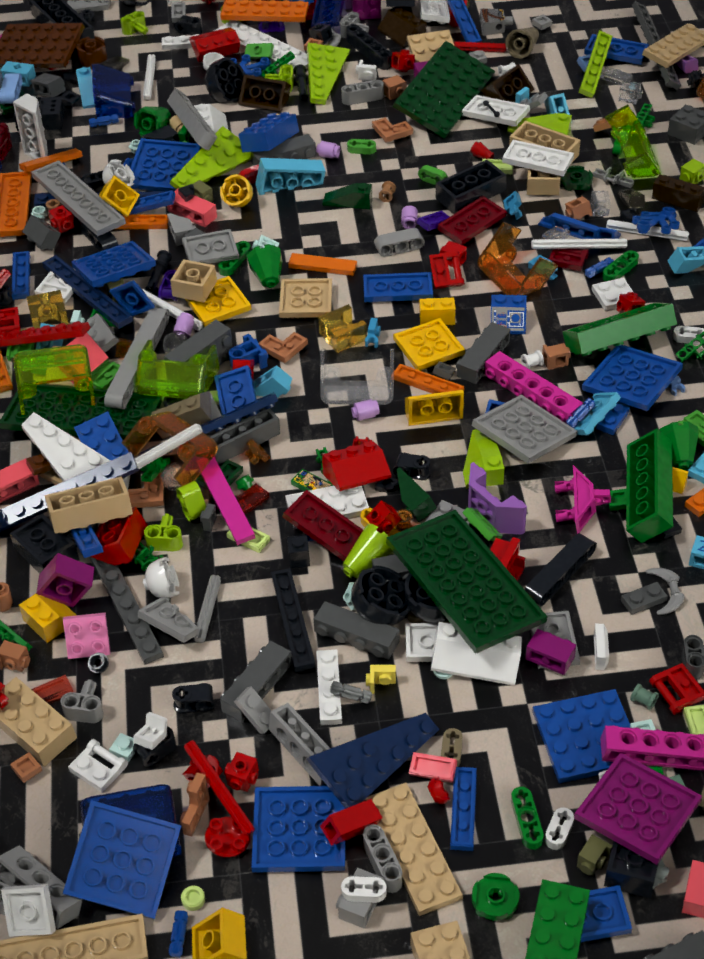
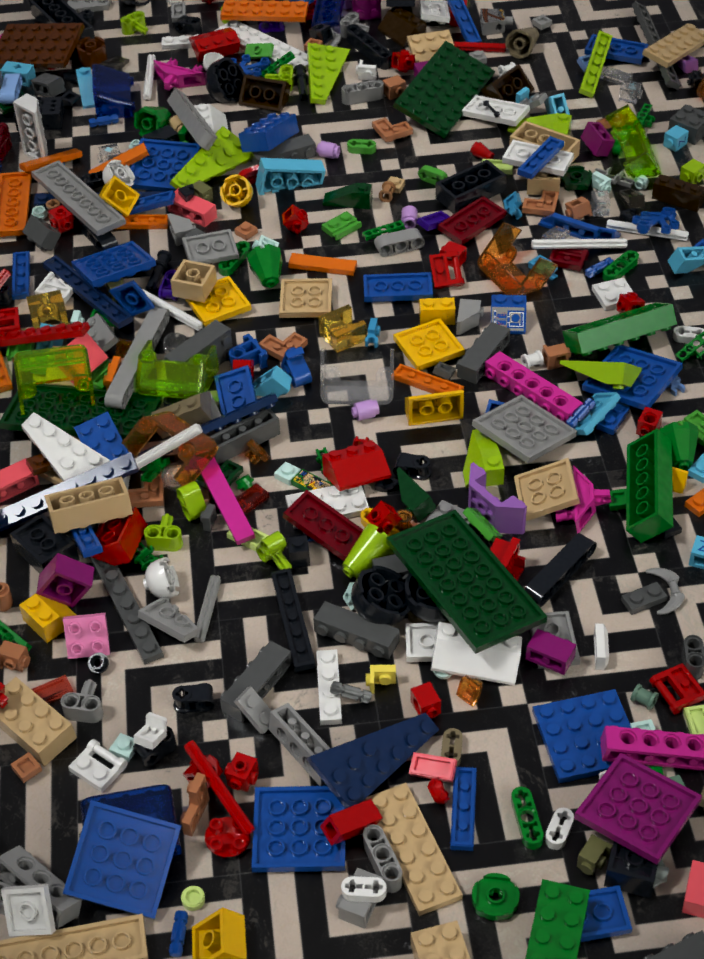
lavender brick [173,312,194,340] -> none
none -> orange tile [88,142,149,174]
none -> clear brick [97,143,120,164]
none -> orange plate [103,356,122,392]
none -> dark pink connector [153,58,205,90]
none -> nougat plate [234,221,258,241]
none -> lime beam [256,531,292,570]
none -> light aqua plate [274,461,301,486]
none -> blue pin [281,347,312,388]
none -> red brick [282,204,309,234]
none -> bright green plate [321,211,362,241]
none -> green piece [362,220,405,241]
none -> tan plate [388,176,405,194]
none -> red brick [411,682,441,718]
none -> light grey slope [456,299,484,335]
none -> clear orange tile [456,675,483,707]
none -> tan plate [514,458,580,521]
none -> blue plate [517,136,564,180]
none -> nougat plate [522,190,559,216]
none -> lime wedge [560,360,642,390]
none -> magenta brick [580,122,615,157]
none -> light aqua bracket [591,171,611,199]
none -> light aqua plate [634,175,649,190]
none -> red brick [636,407,663,436]
none -> medium azure brick [663,125,689,152]

